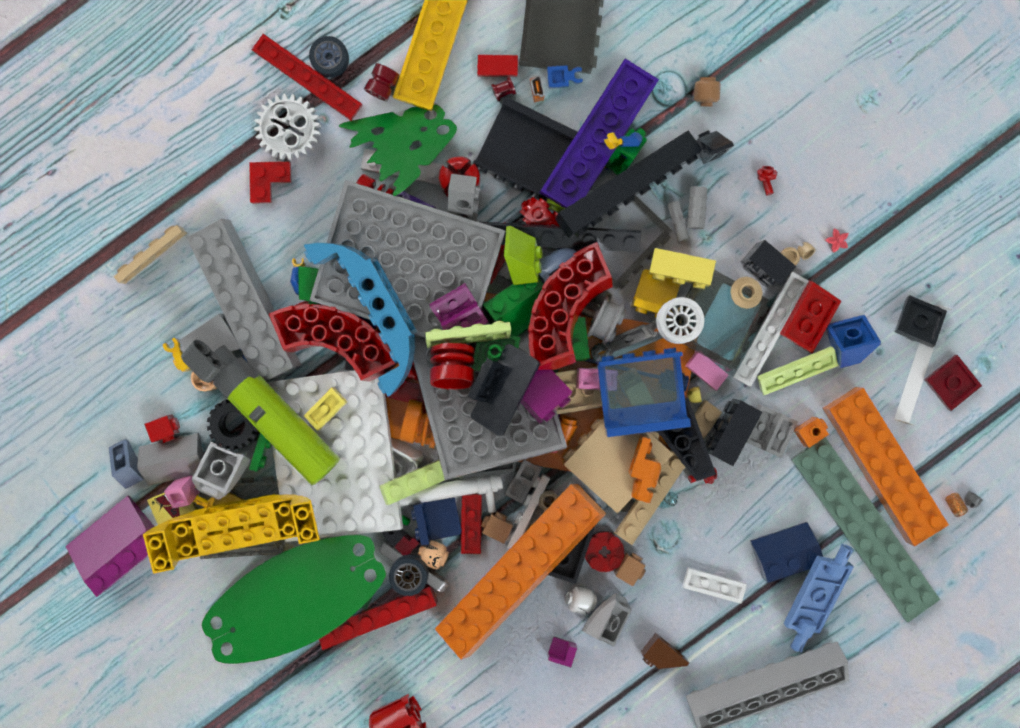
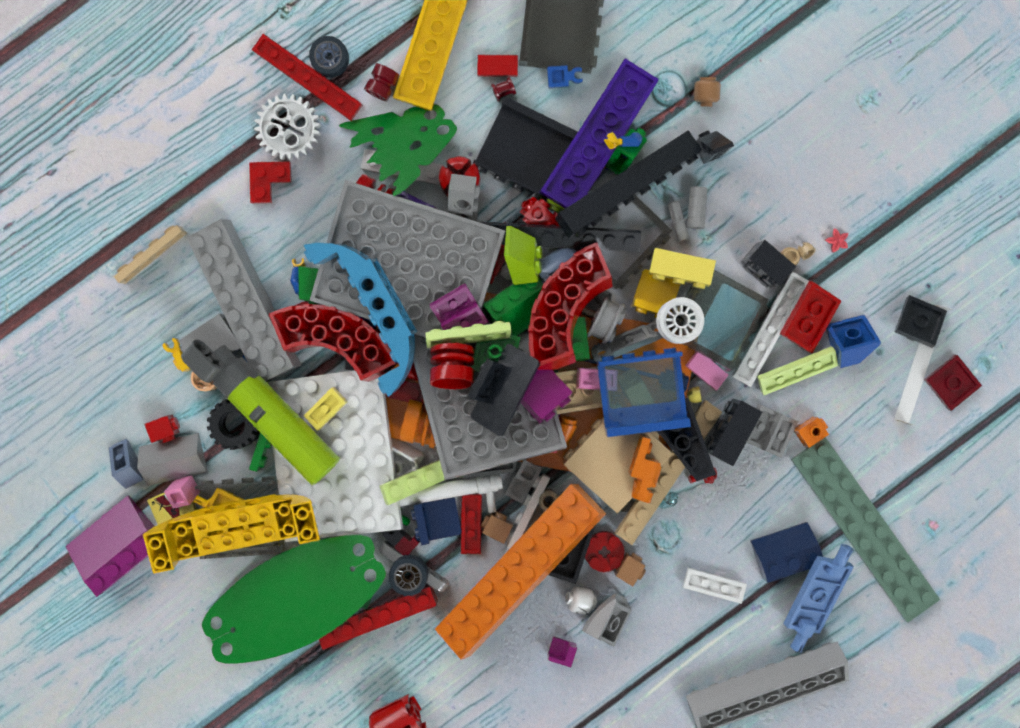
light grey slope [192,442,250,500] -> none
light nougat head [418,540,449,570] -> none
piece [530,75,545,103] -> none
reddish brown slope [641,633,689,669] -> none
tan piece [730,277,763,309] -> none
red plate [757,166,778,196] -> none
orange brick [822,387,949,547] -> none
clear orange piece [945,493,968,517] -> none
dark grey hinge [964,491,983,508] -> none

